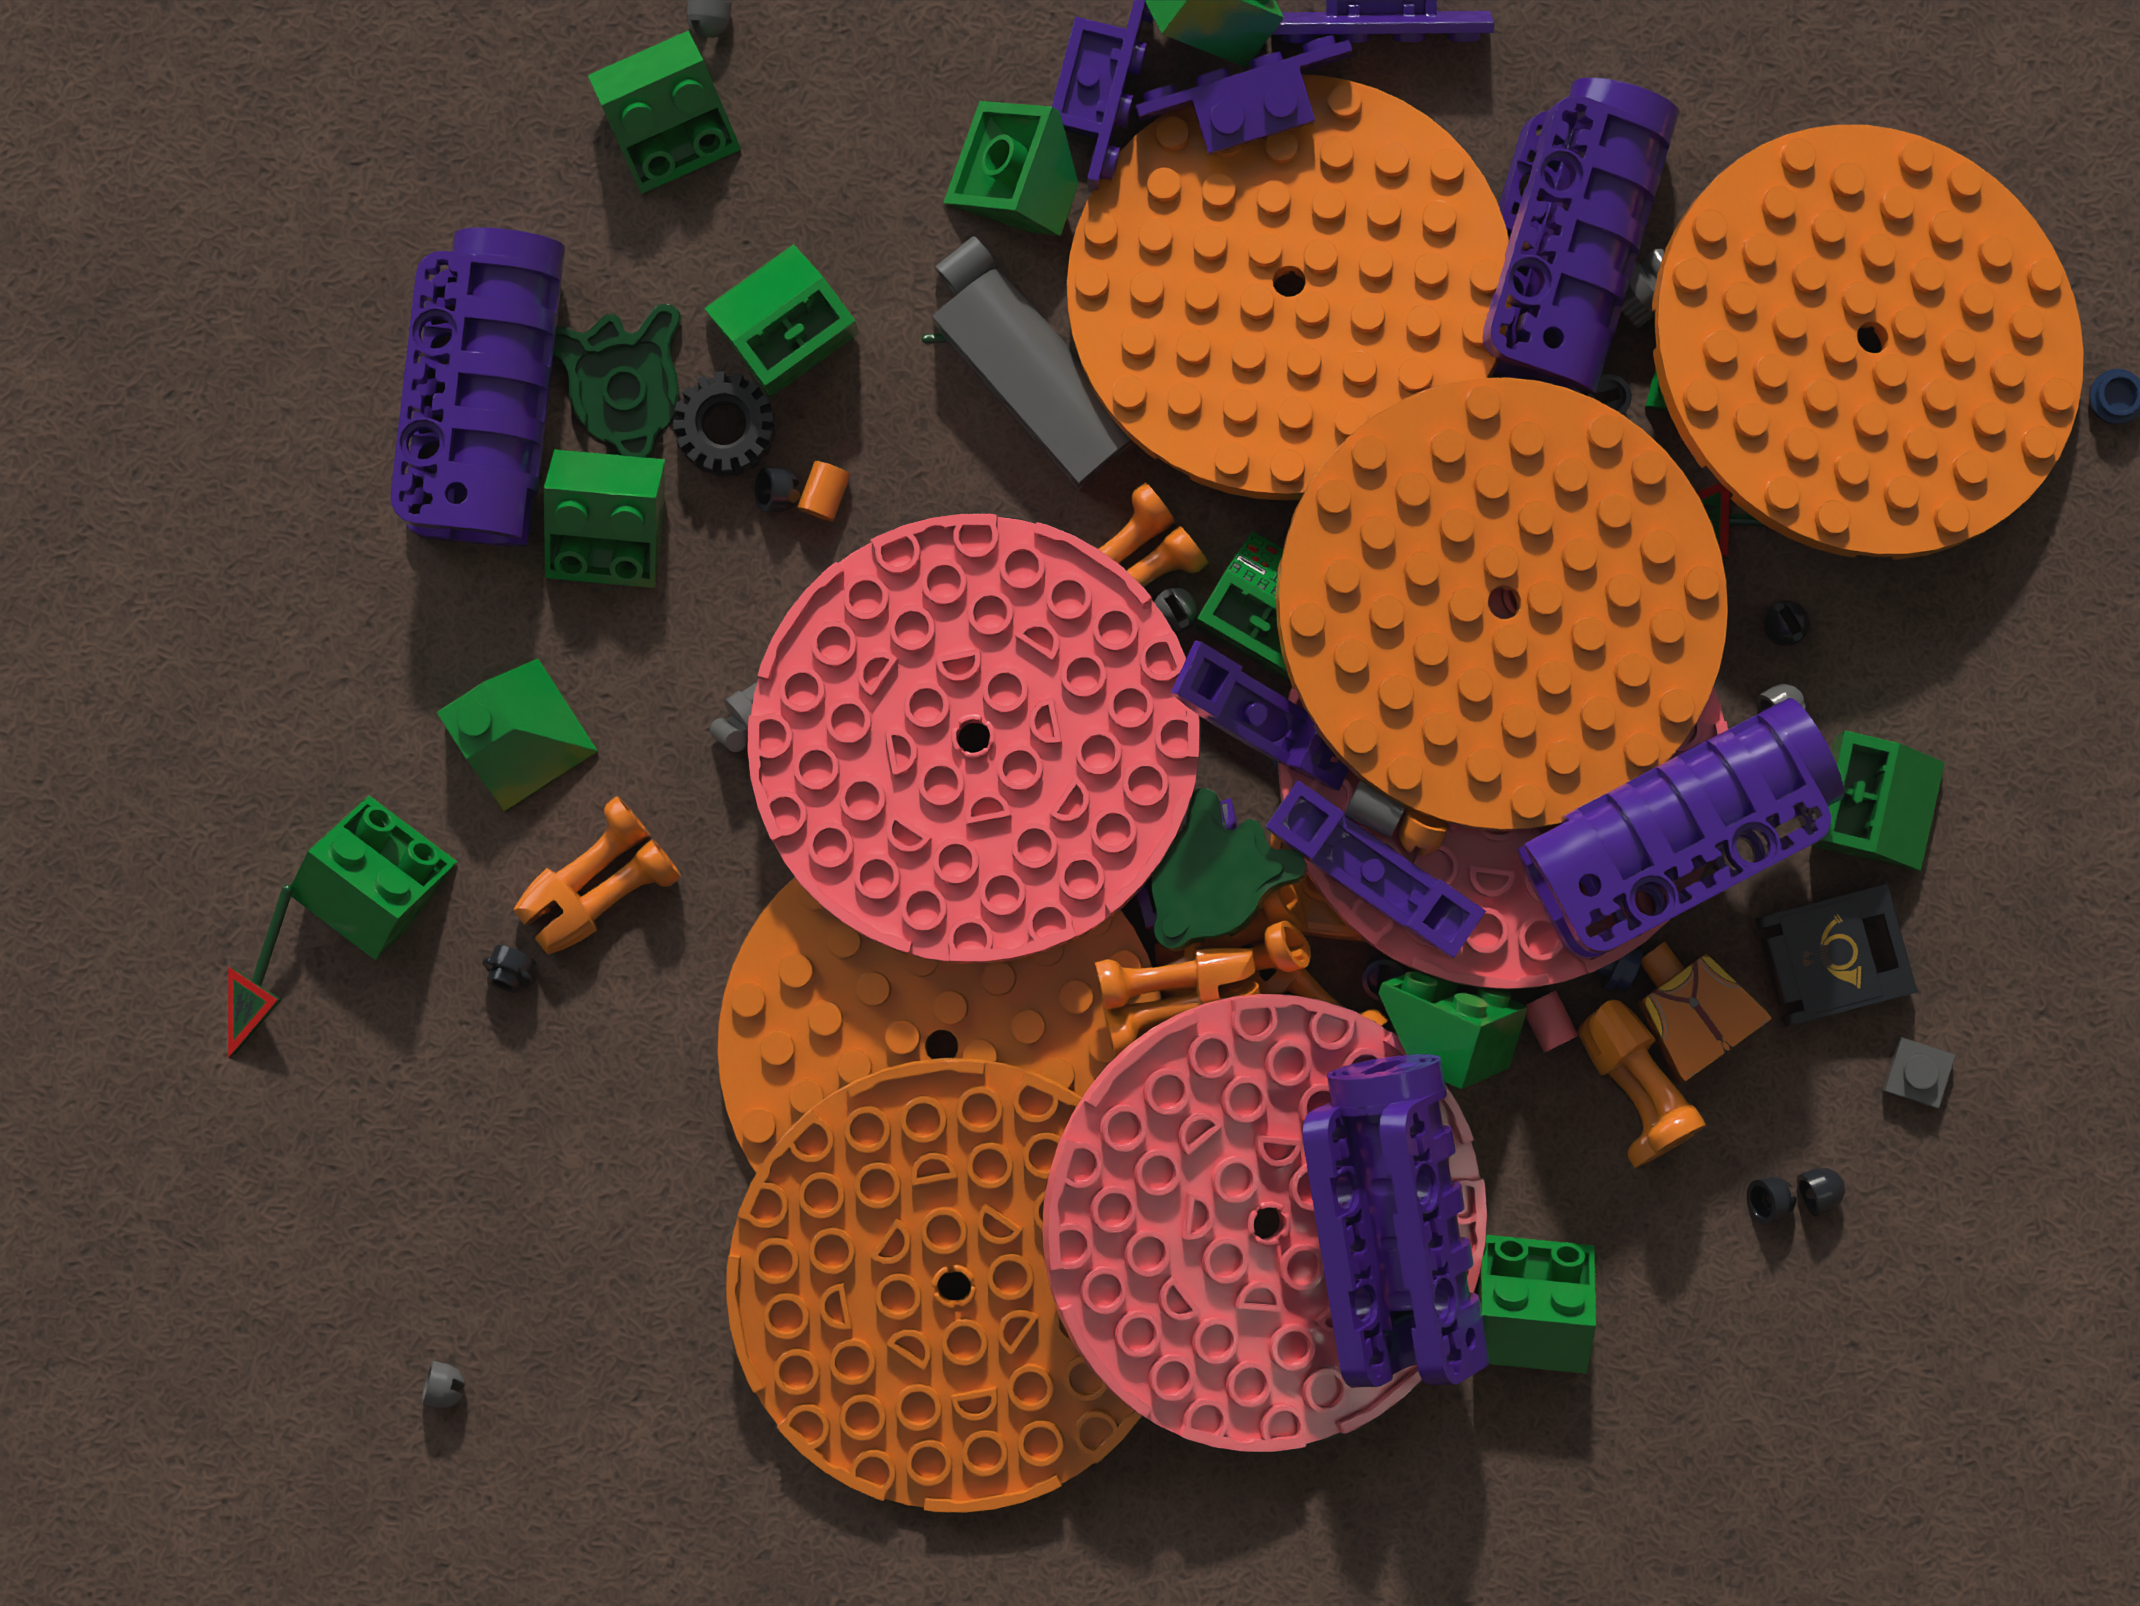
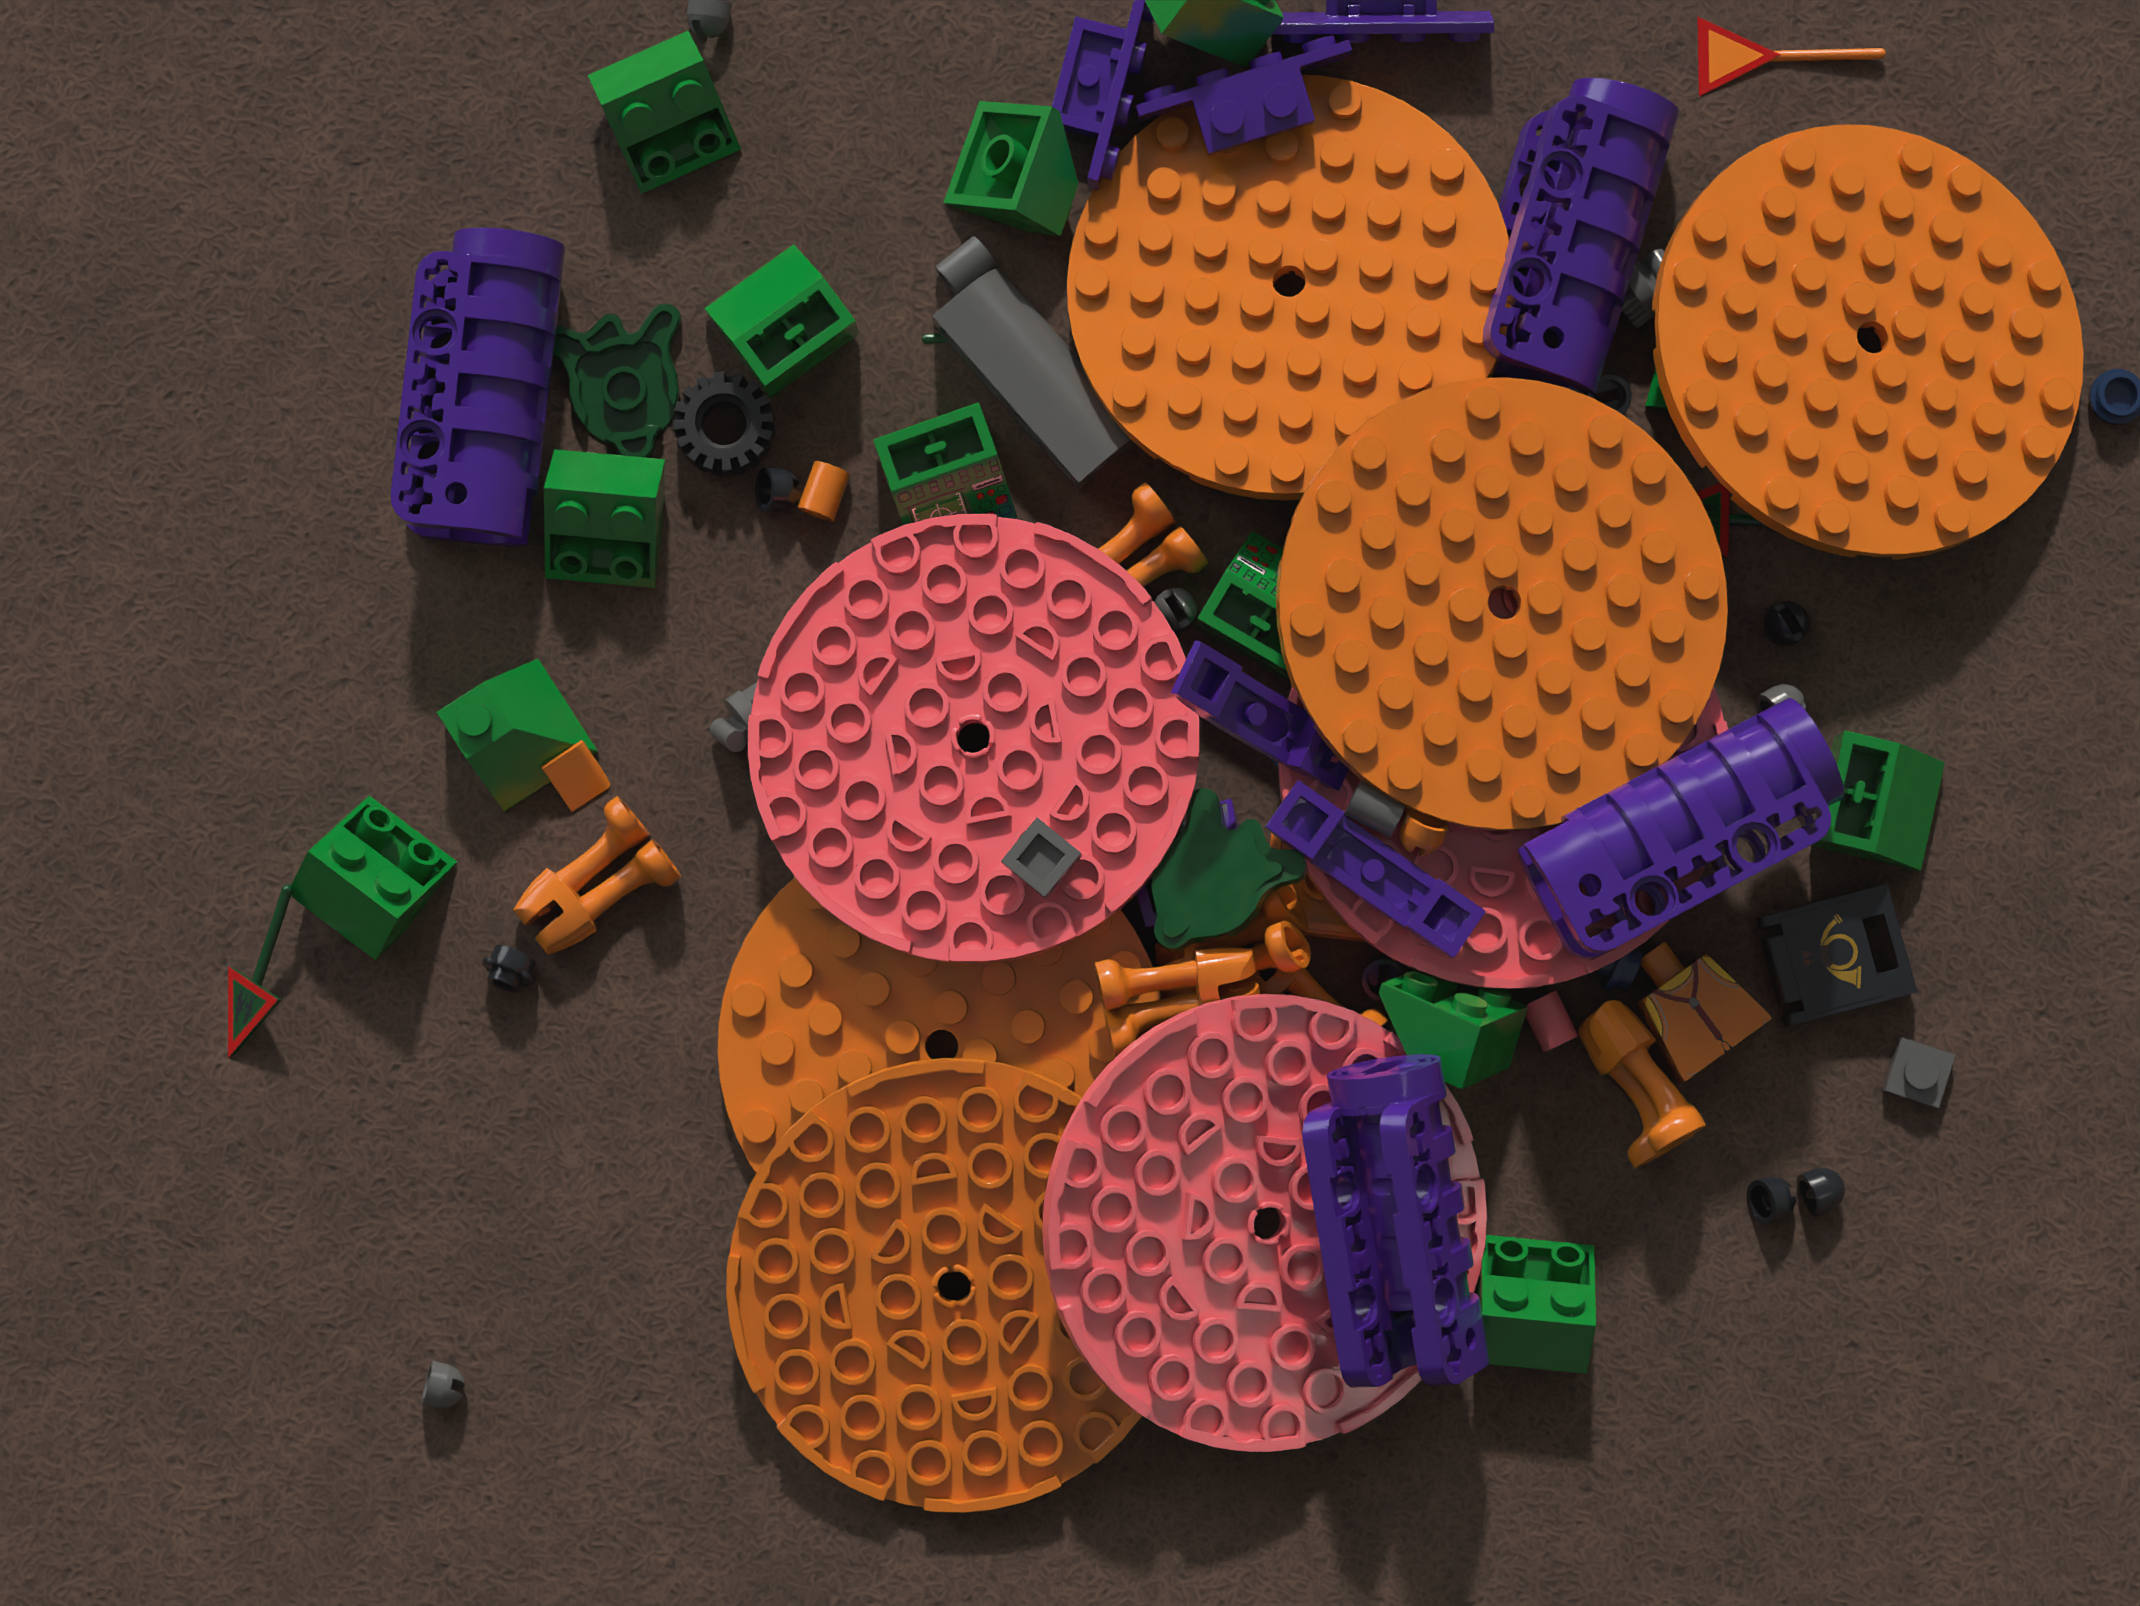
none -> orange piece [541,740,610,812]
none -> green slope [873,402,1017,525]
none -> dark grey plate [1001,817,1082,899]
none -> piece [1697,16,1886,97]

